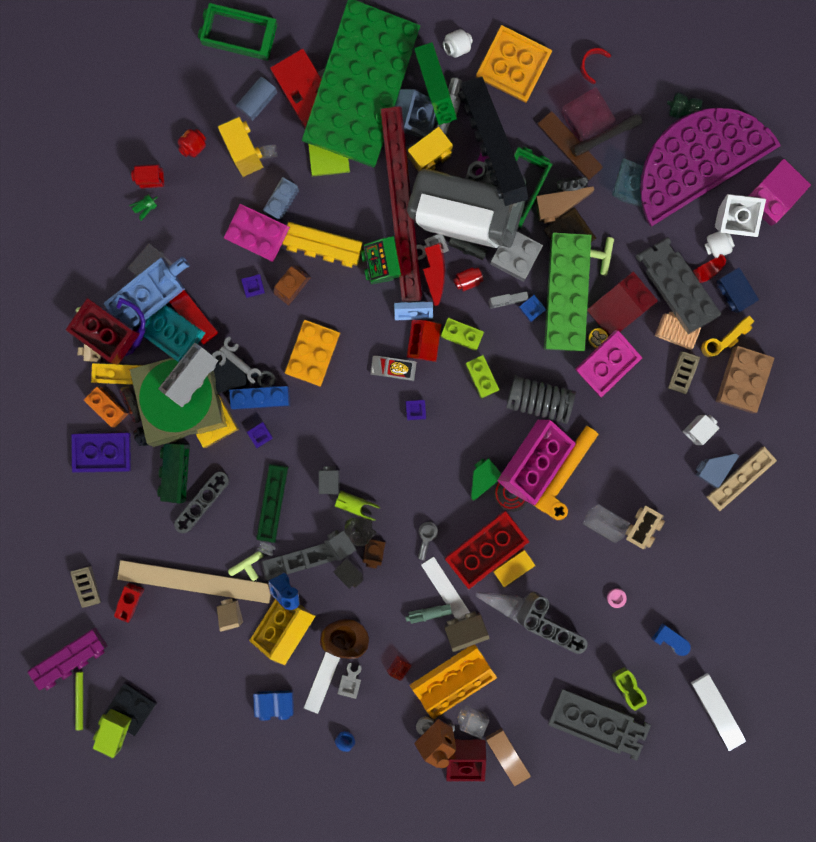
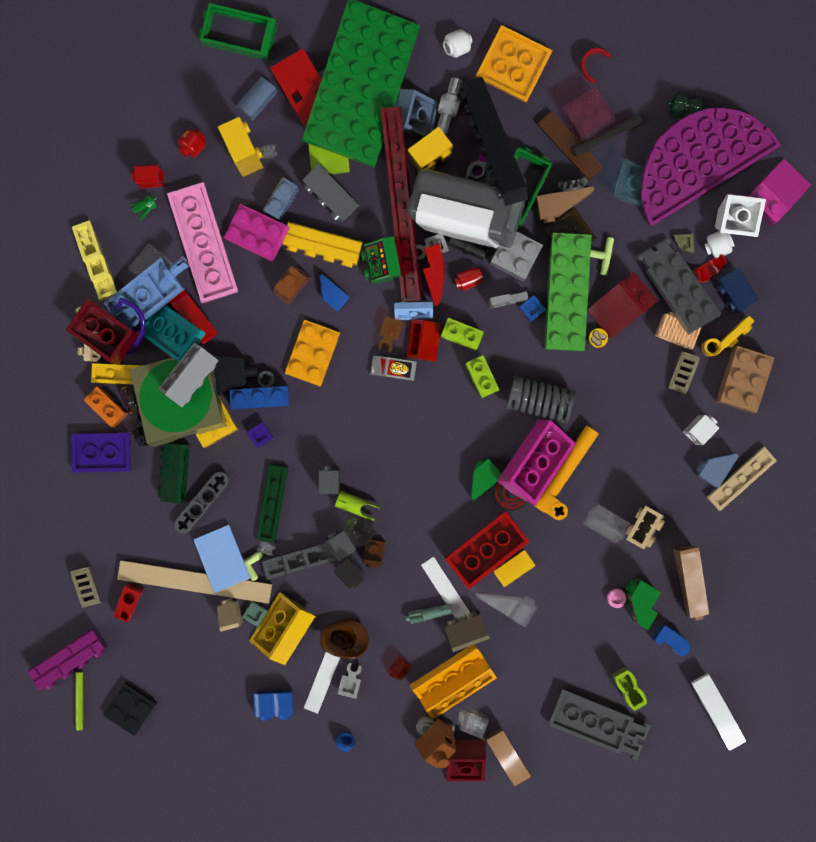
lime brick [93,709,132,758] -> none
light grey bar [212,337,262,384] -> none
dark purple plate [241,274,265,298] -> none
blue leg [268,573,300,610] -> none
dark purple plate [406,400,426,420] -> none
green window [414,42,457,125] -> none
flat silver plate [418,522,438,560] -> none
dark grey beam [517,592,588,654] -> none
dark pink plate [575,330,642,397] -> none
none -> light yellow slope [72,220,118,302]
none -> bright pink plate [167,182,239,304]
none -> light blue tile [194,525,250,593]
none -> sand green tile [242,601,268,627]
none -> dark grey brick [302,164,360,222]
none -> blue slope [318,273,350,312]
none -> clear orange plate [378,316,404,352]
none -> green piece [625,577,661,630]
none -> olive tile [673,233,695,253]
none -> medium nougat slope [673,545,709,620]

